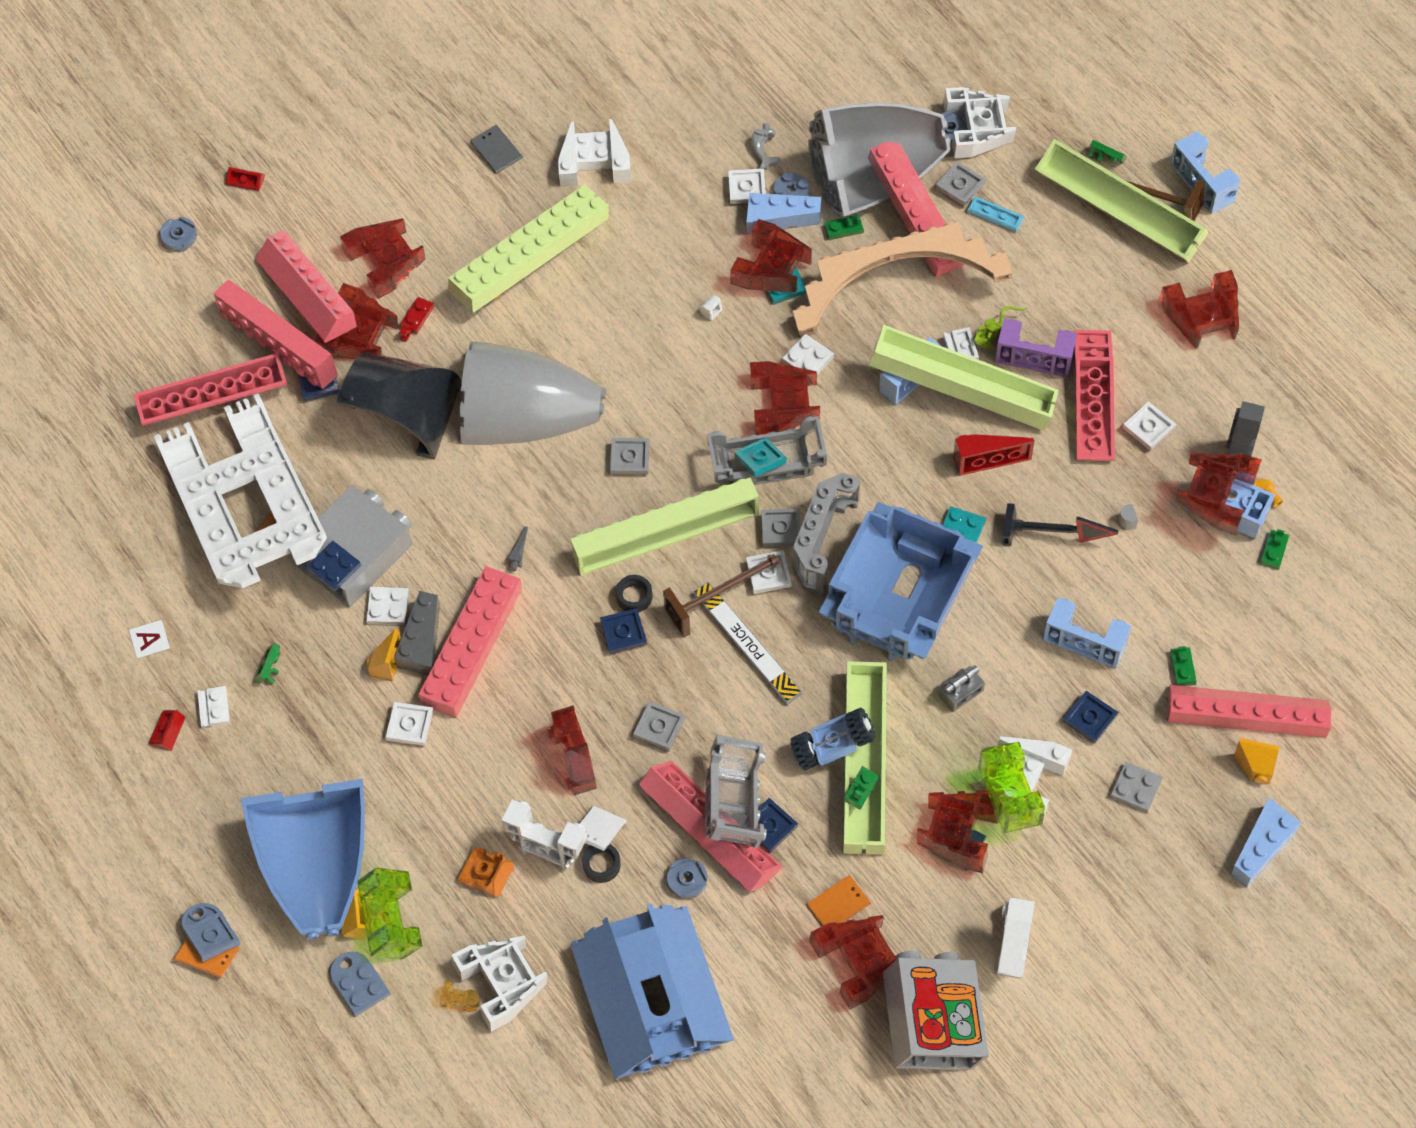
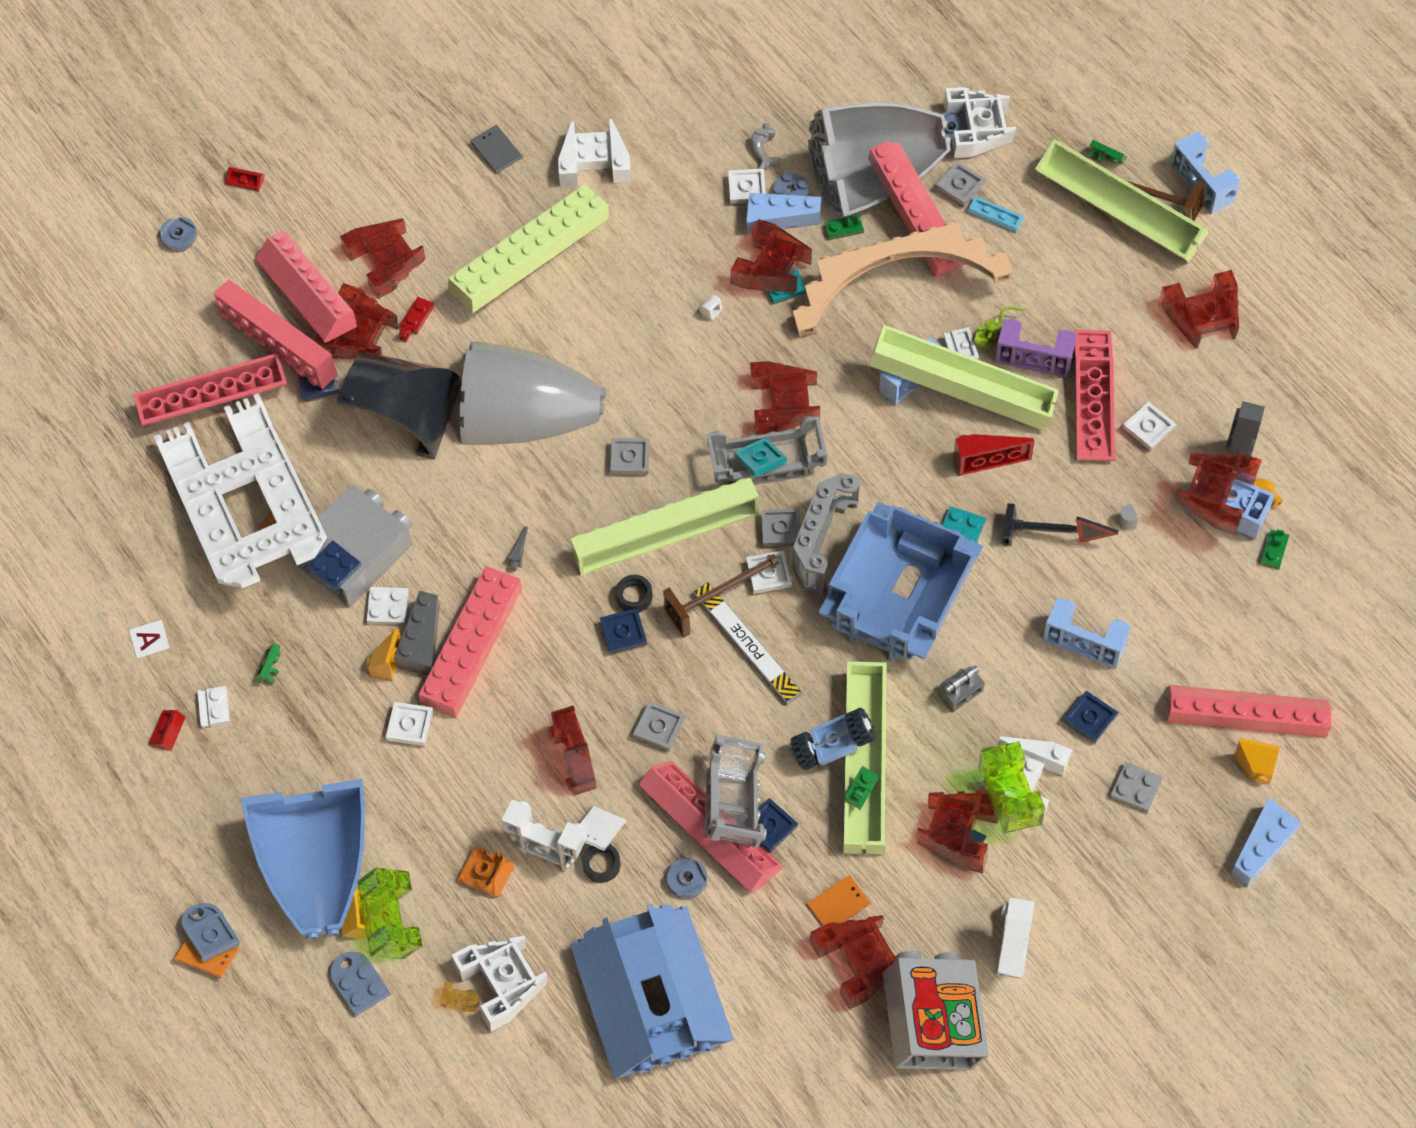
white plate [782,334,834,381] -> none
green plate [1170,646,1197,686] -> none

